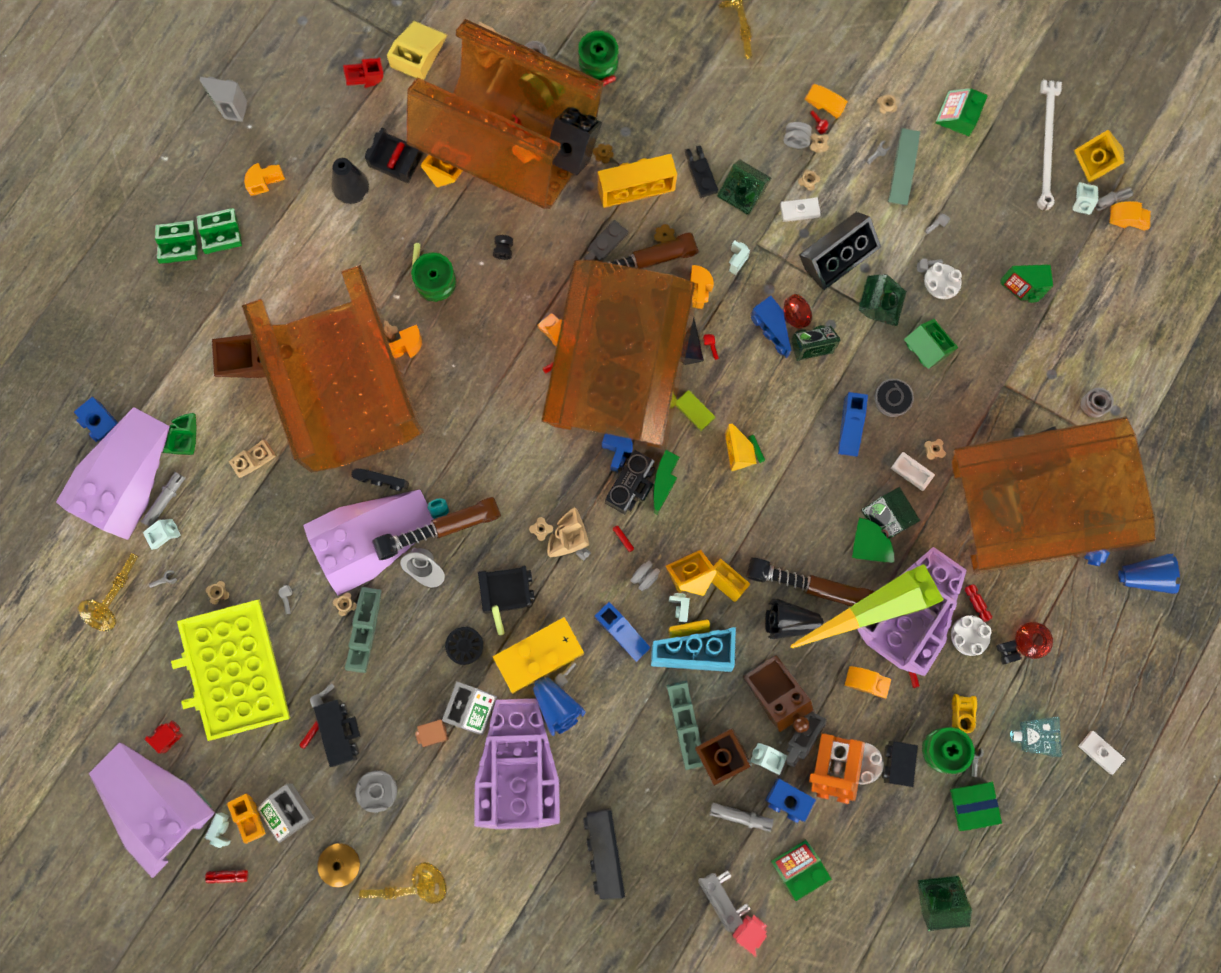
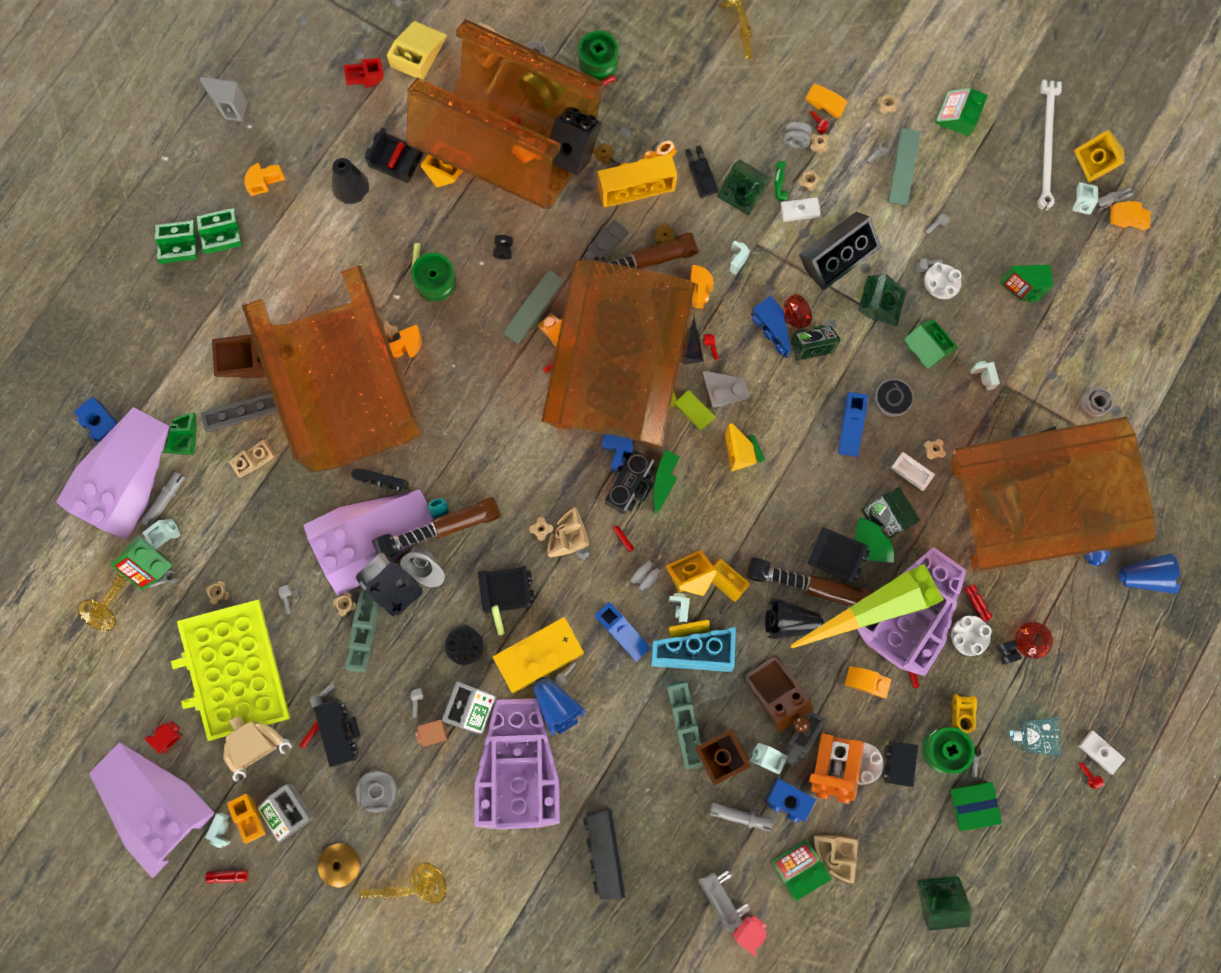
none -> green slope [110,535,172,590]
none -> dark grey plate [201,391,283,433]
none -> tan torso [223,716,292,781]
none -> black axle [356,552,423,616]
none -> light grey hand [411,688,424,718]
none -> sand green slope [503,270,565,344]
none -> light orange plate [643,141,677,159]
none -> light grey wing [702,371,750,408]
none -> green arm [774,161,789,201]
none -> black panel [807,527,870,583]
none -> tan brick [814,835,859,884]
none -> light aqua bracket [970,361,1000,391]
none -> red hand [1078,762,1105,789]

